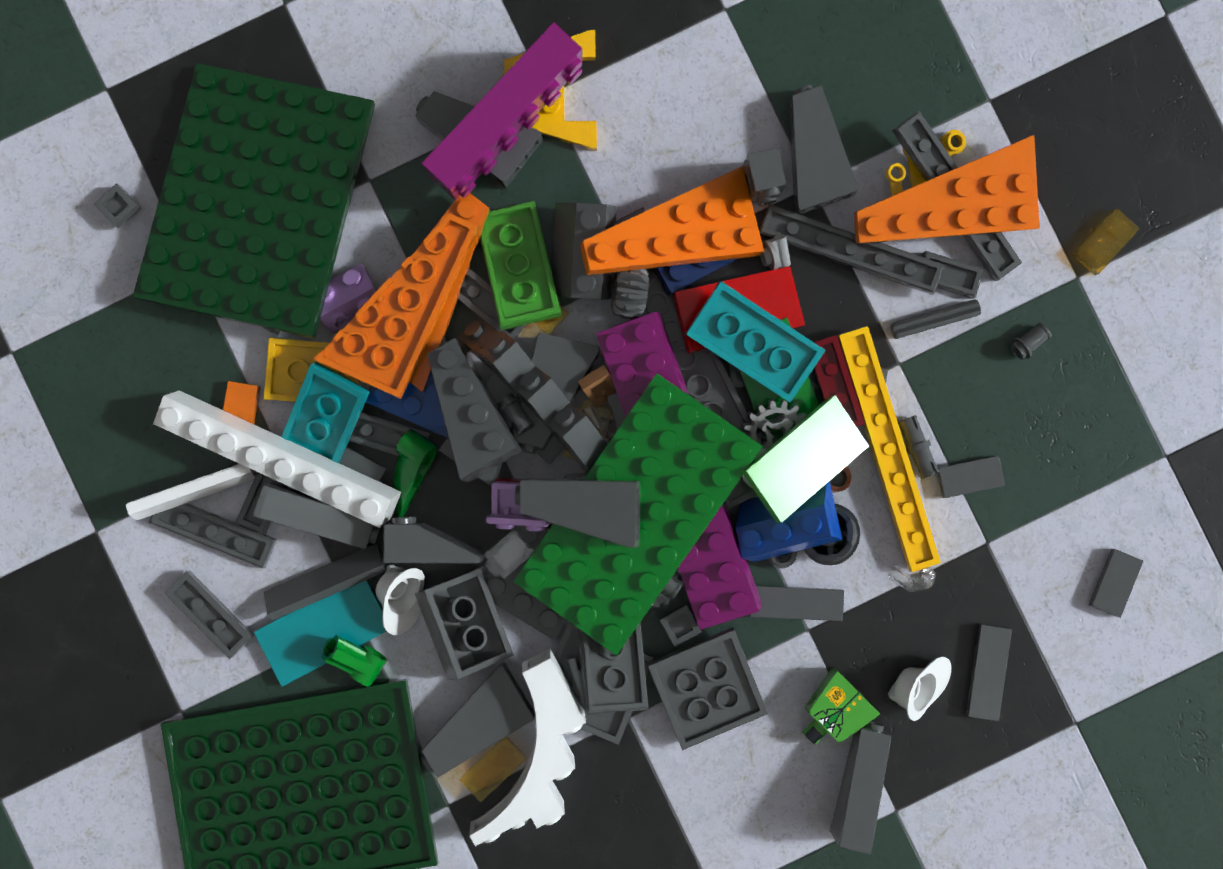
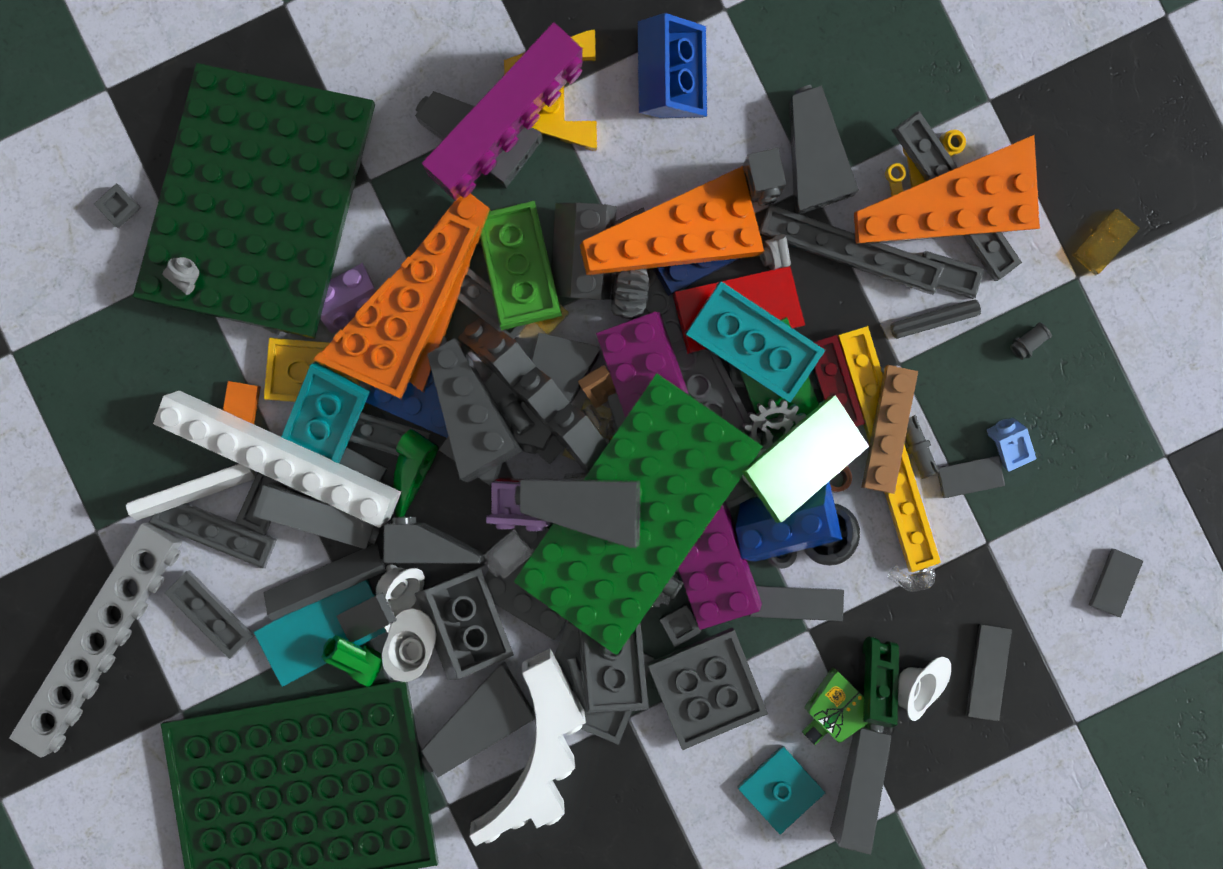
clear yellow plate [460,736,527,803] -> none
none -> light grey brick [9,523,182,758]
none -> light grey plate [162,257,199,295]
none -> dark grey tile [337,592,397,642]
none -> white piece [381,608,437,682]
none -> blue slope [638,13,707,118]
none -> teal plate [737,745,825,835]
none -> medium nougat plate [861,365,918,494]
none -> dark green plate [863,636,899,728]
none -> light blue bracket [987,418,1036,472]

